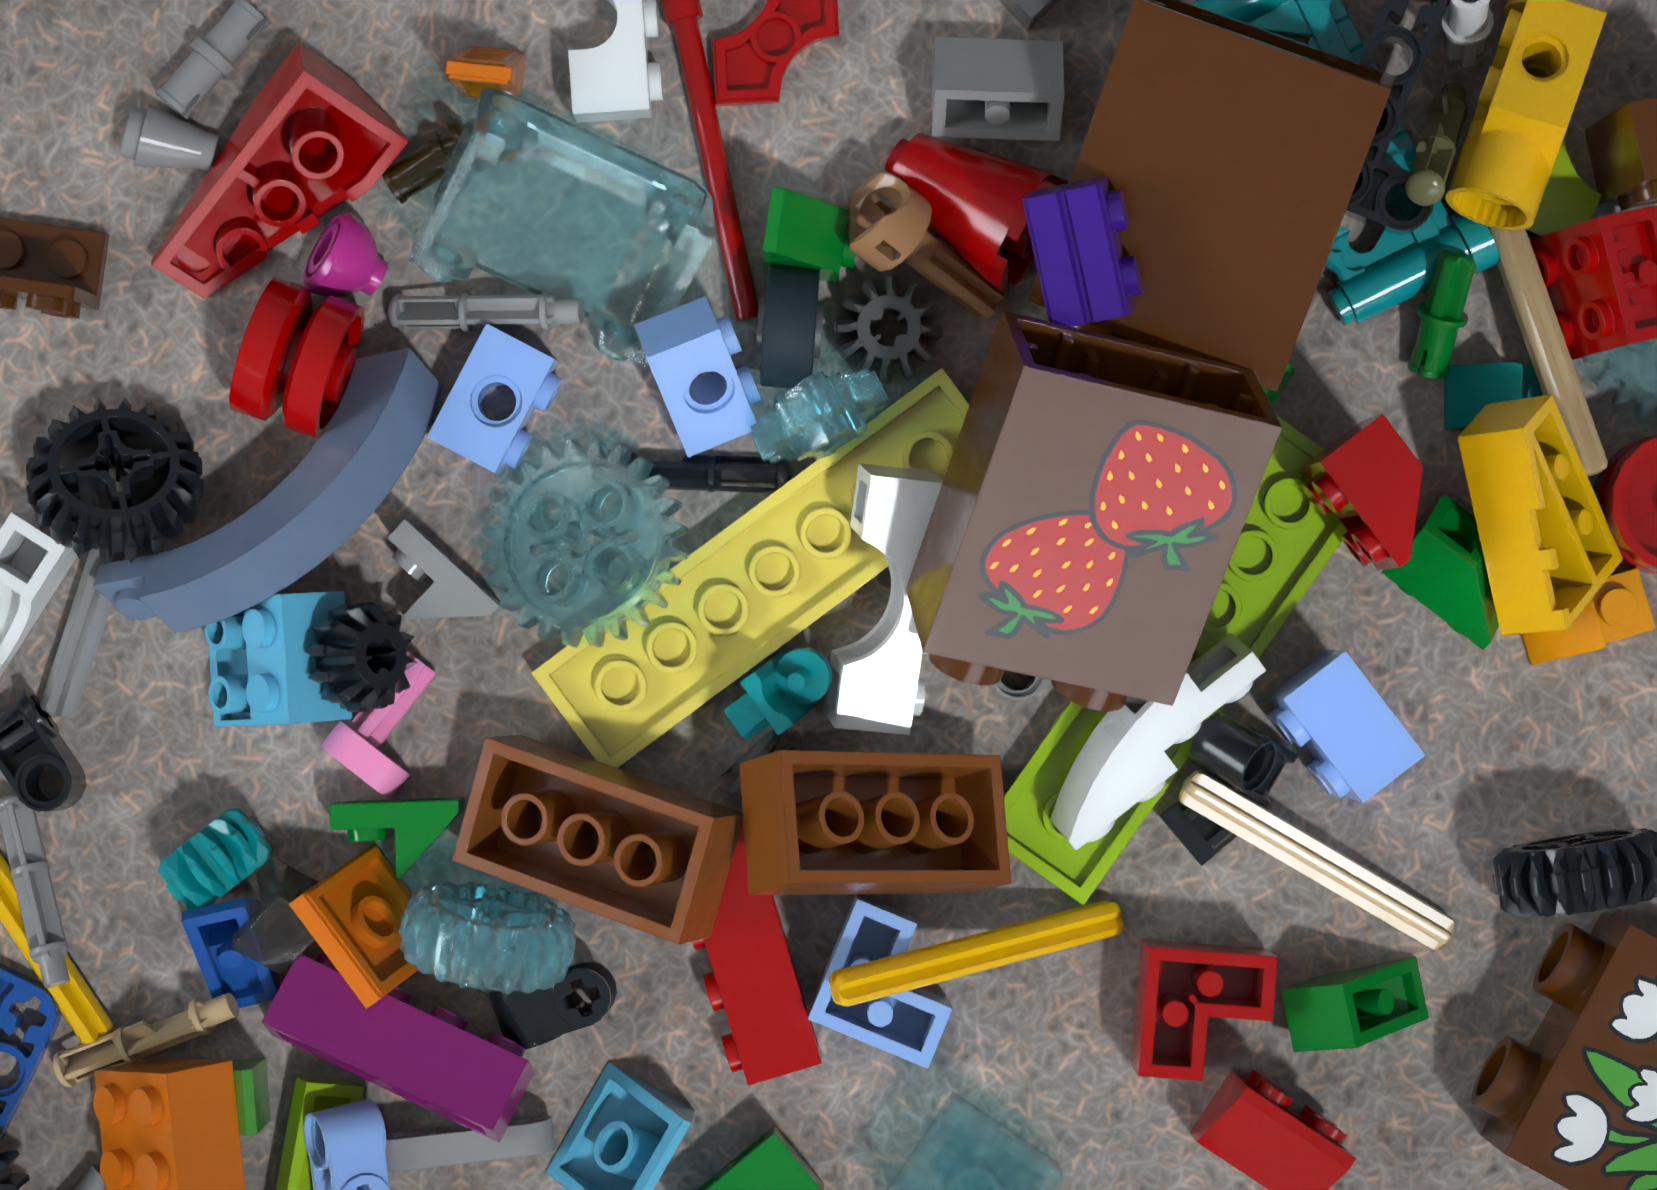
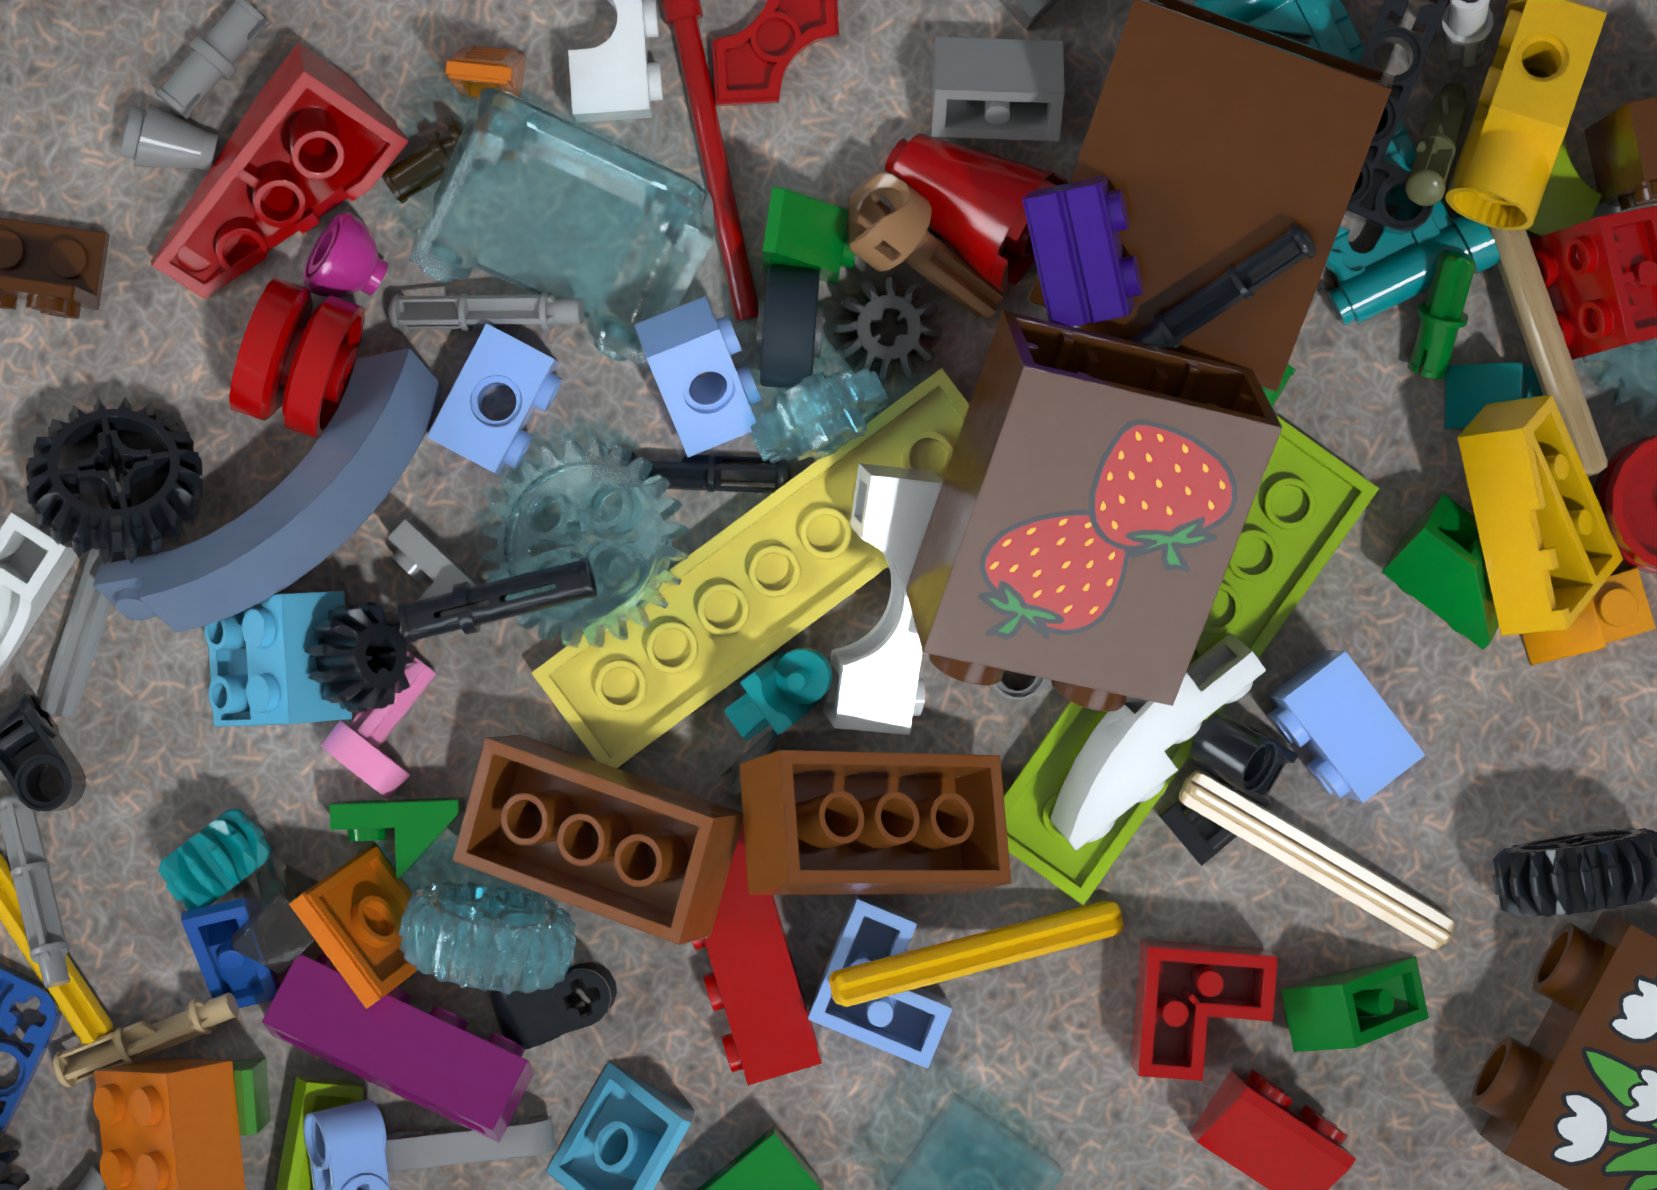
red slope [1300,414,1423,570] -> none
none -> black pin [398,557,597,644]
none -> black piece [1130,223,1317,349]

